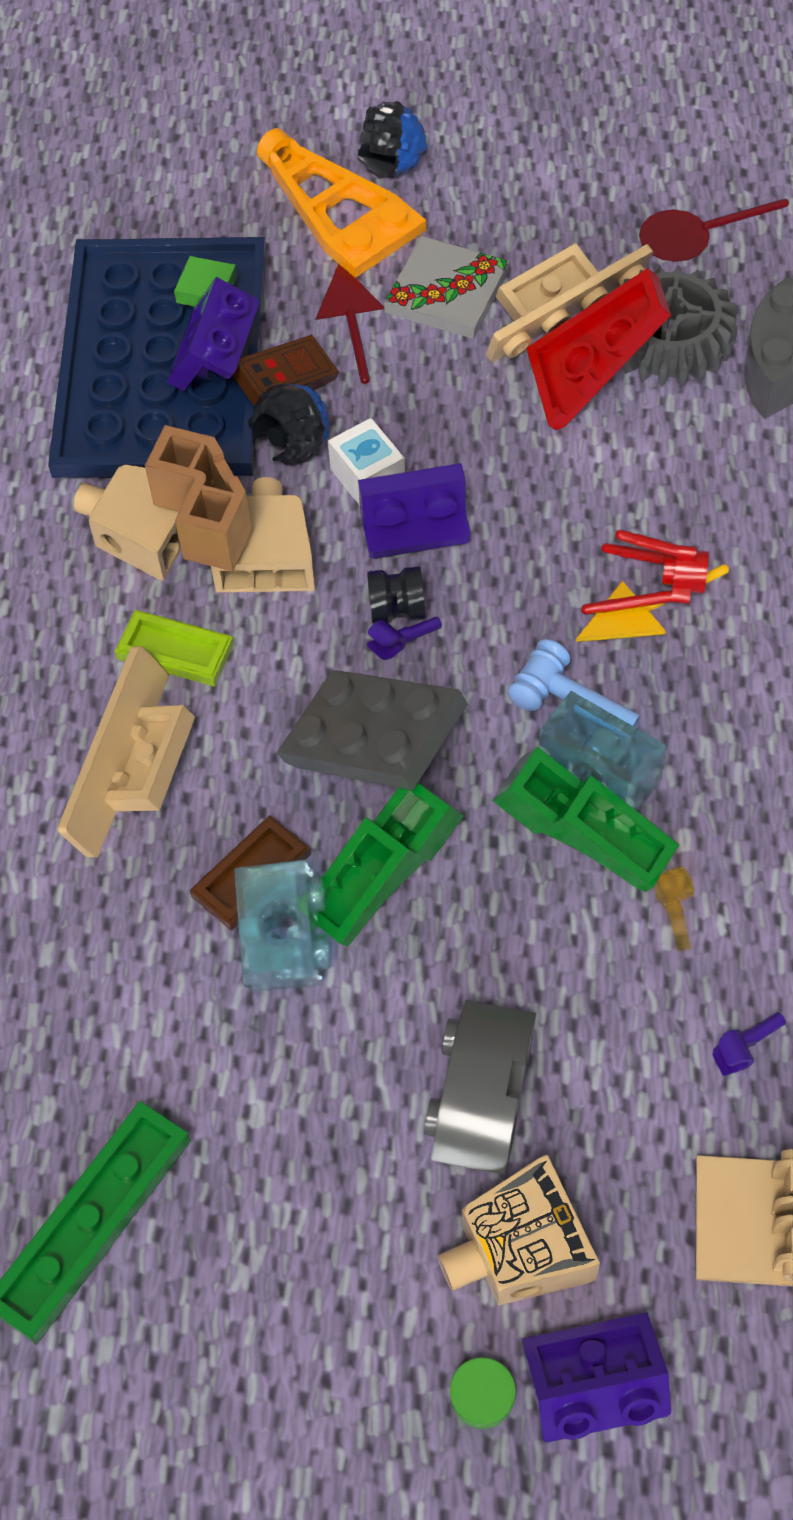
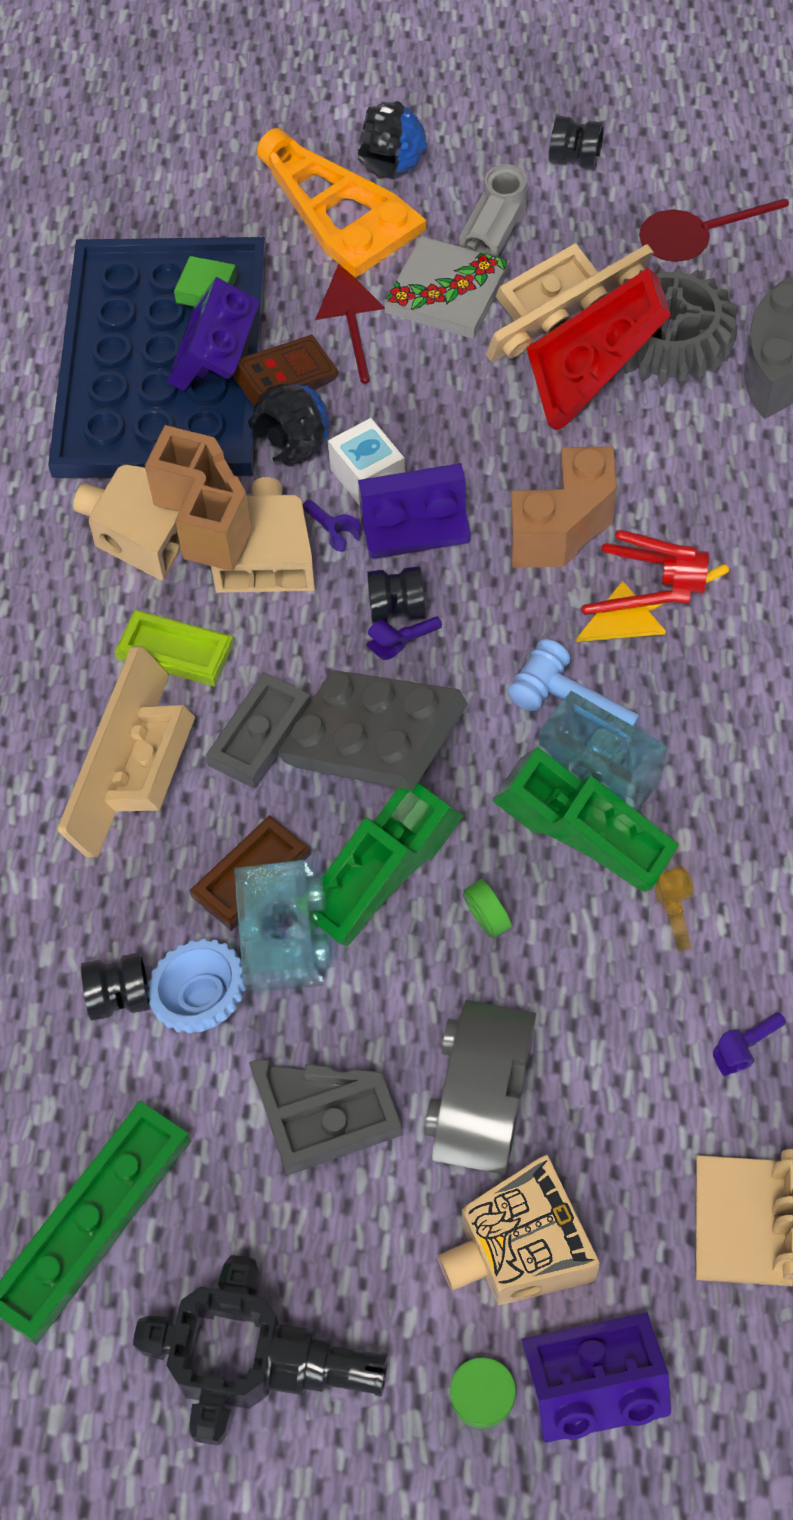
none -> black wheel [81,953,151,1021]
none -> black piece [133,1255,388,1445]
none -> light blue hat [147,939,246,1033]
none -> dark grey plate [206,672,311,789]
none -> dark grey wing [249,1059,403,1176]
none -> dark purple hand [303,499,360,552]
none -> light grey piece [459,164,527,257]
none -> bright green tile [462,879,512,939]
none -> medium nougat brick [510,446,617,568]
none -> black wheel [549,115,604,170]

